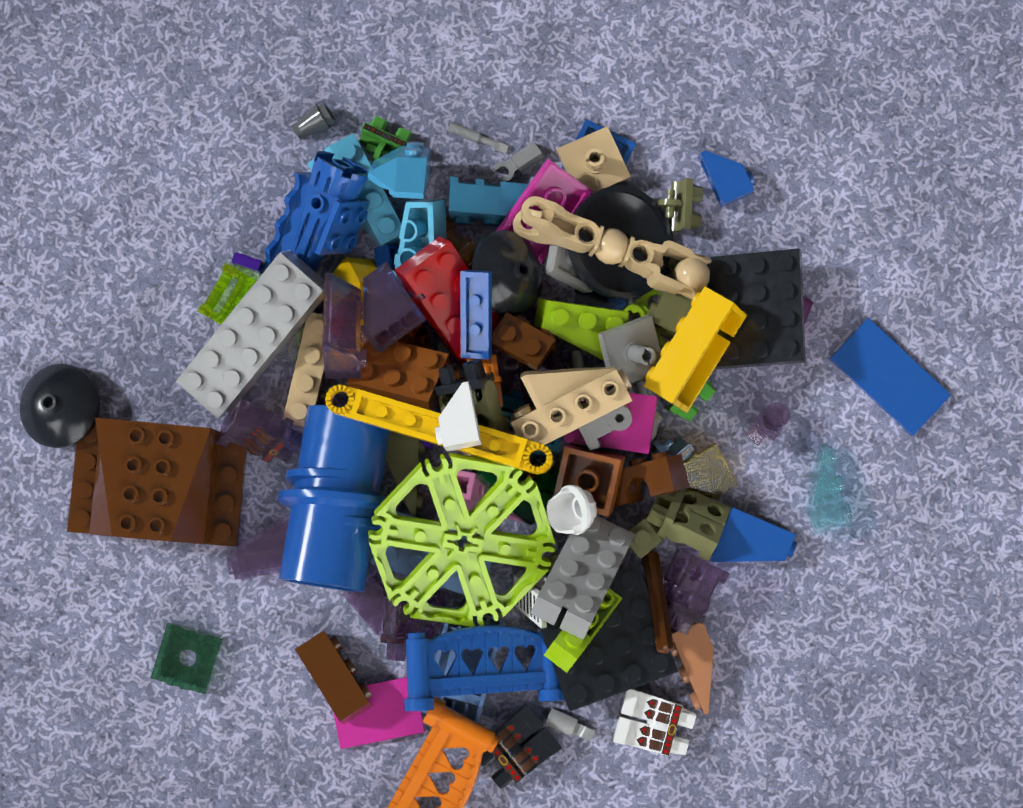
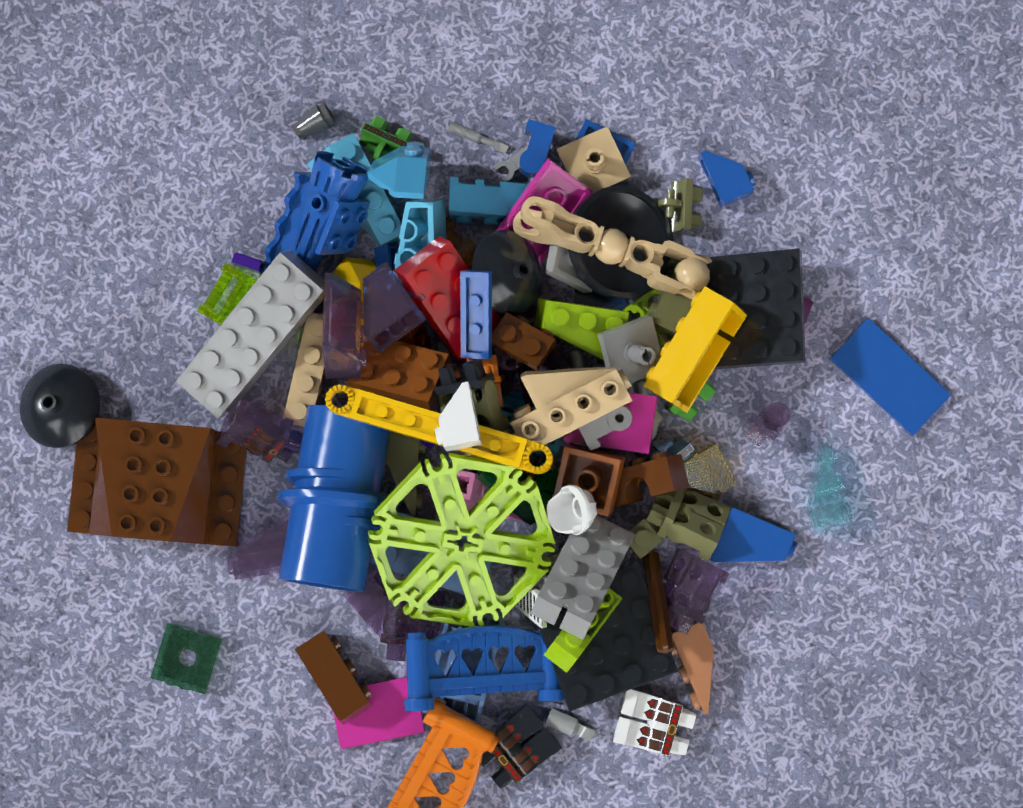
none -> blue leg [519,119,556,178]

